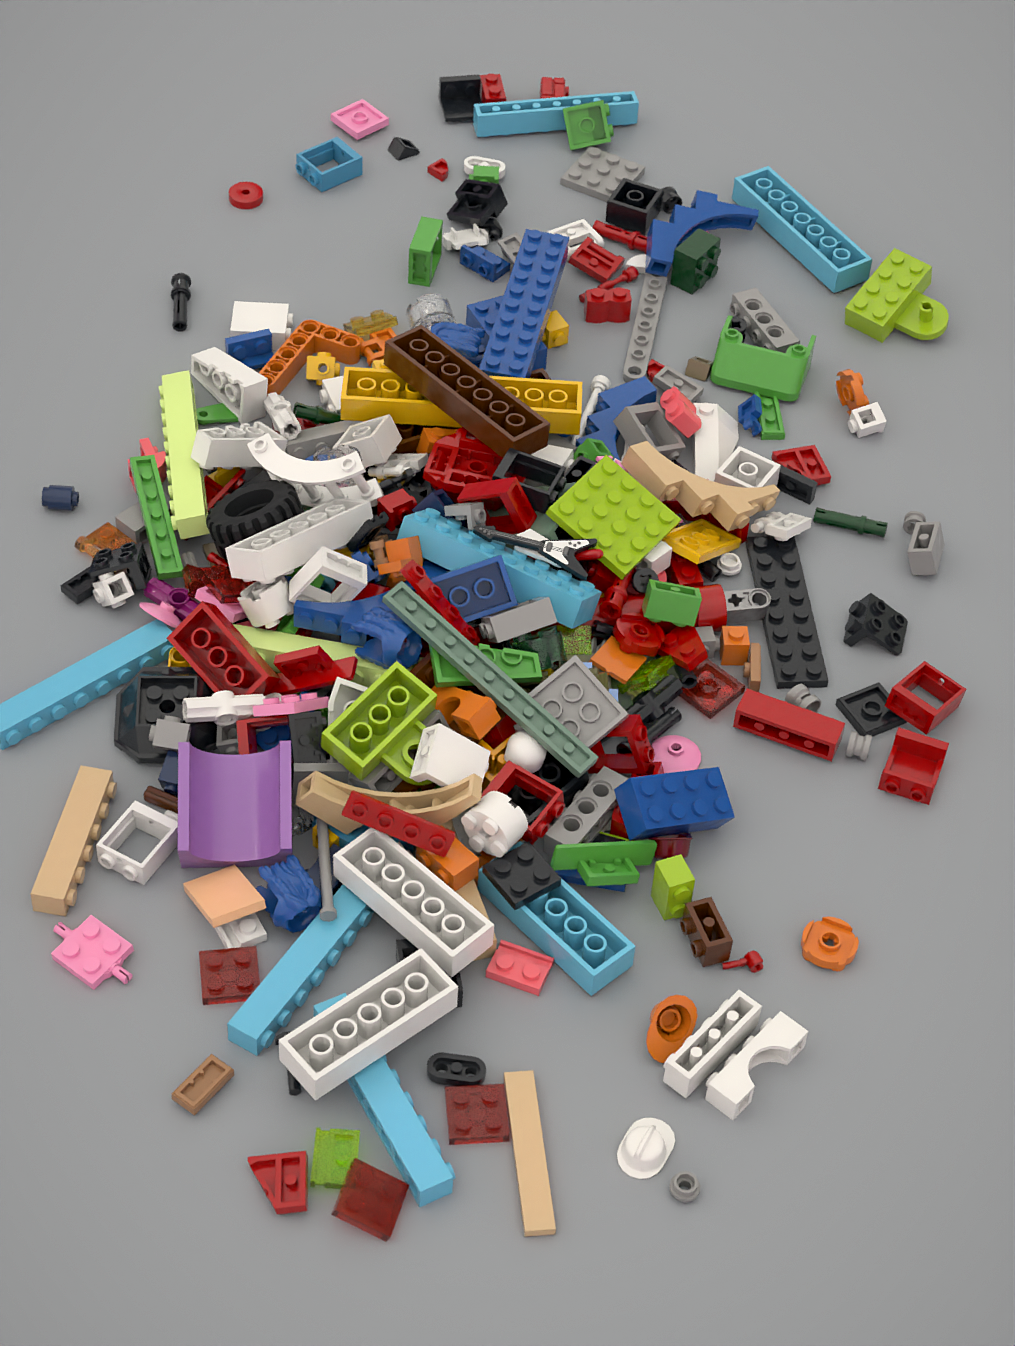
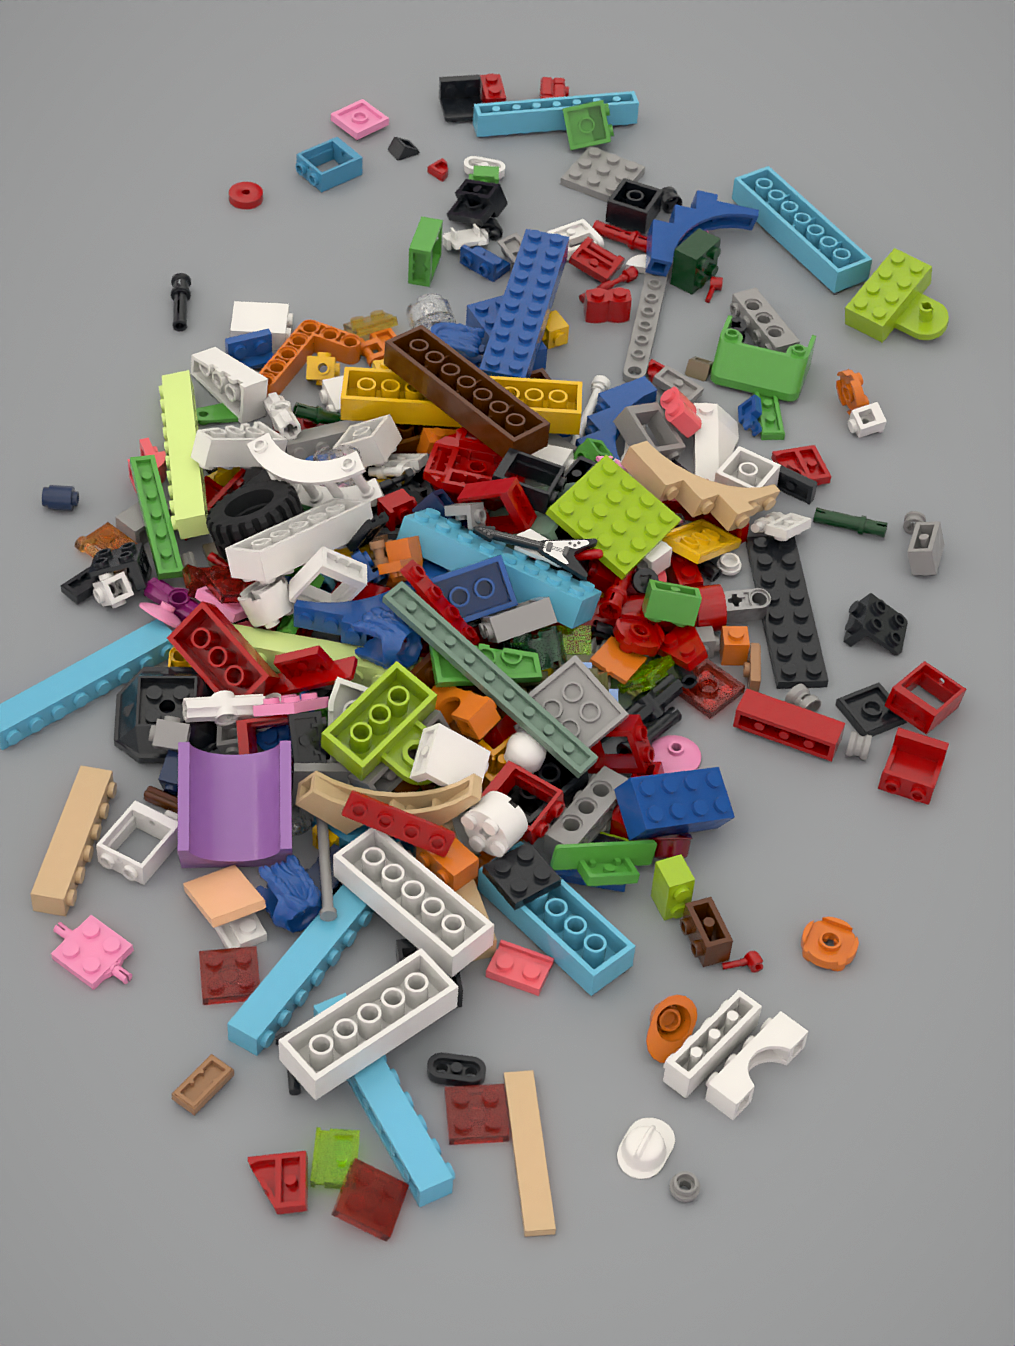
none -> red hand [705,277,723,303]

